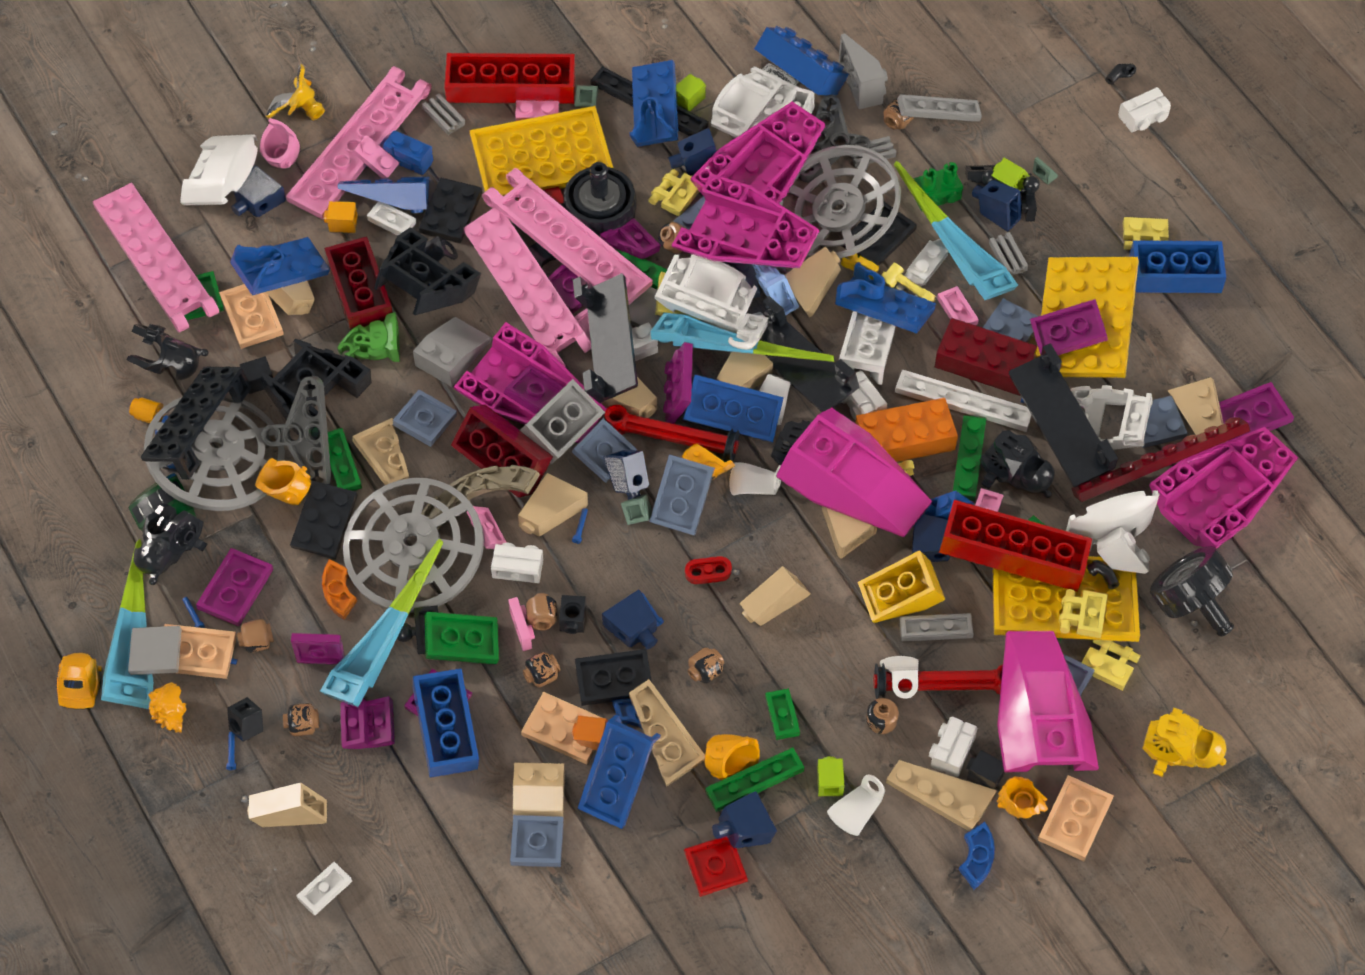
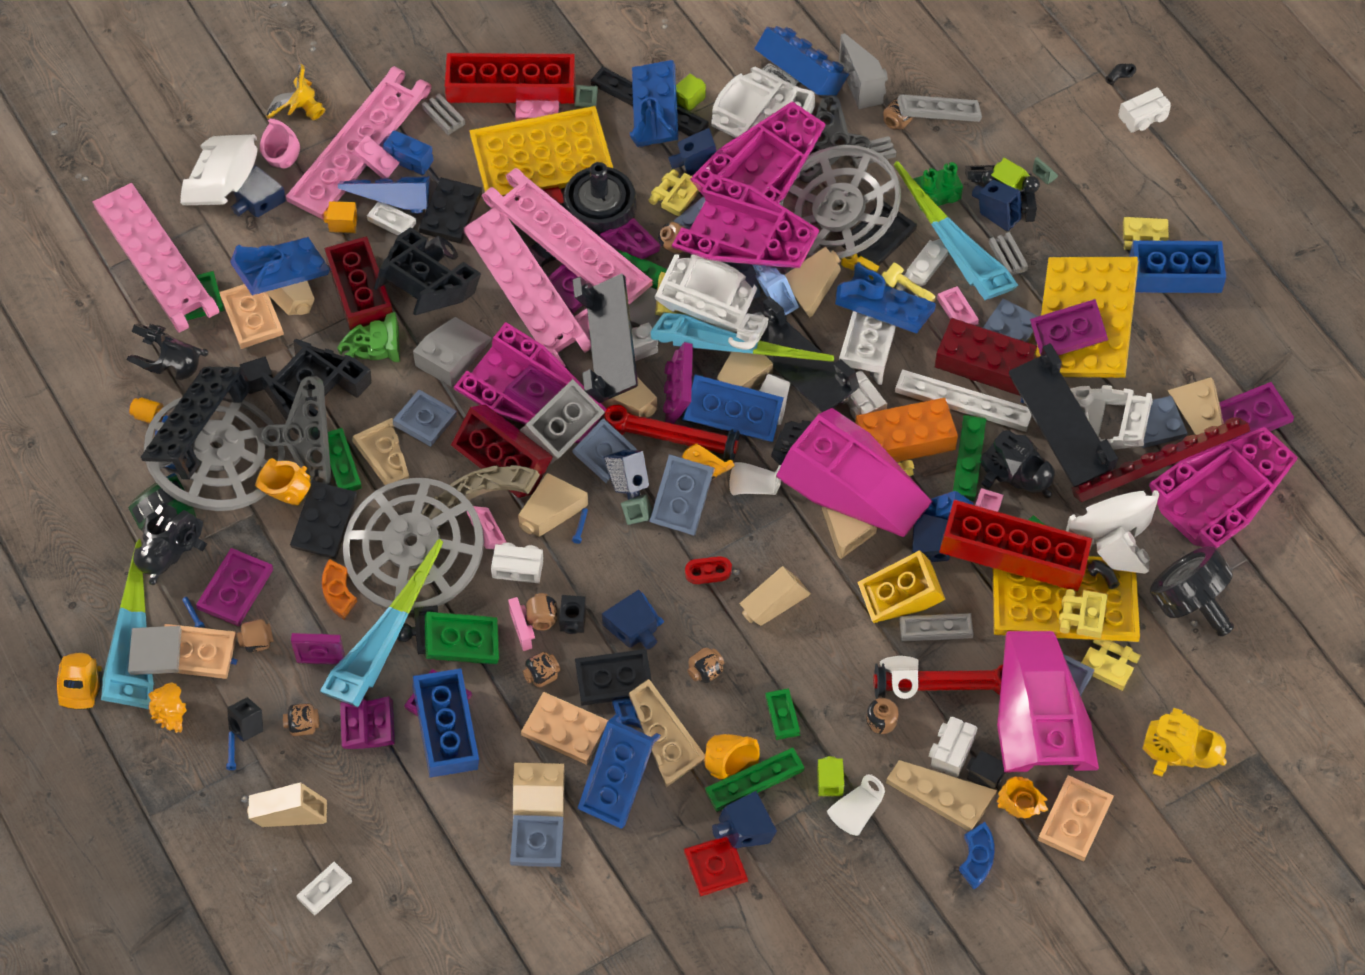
orange slope [572,715,608,750] -> none

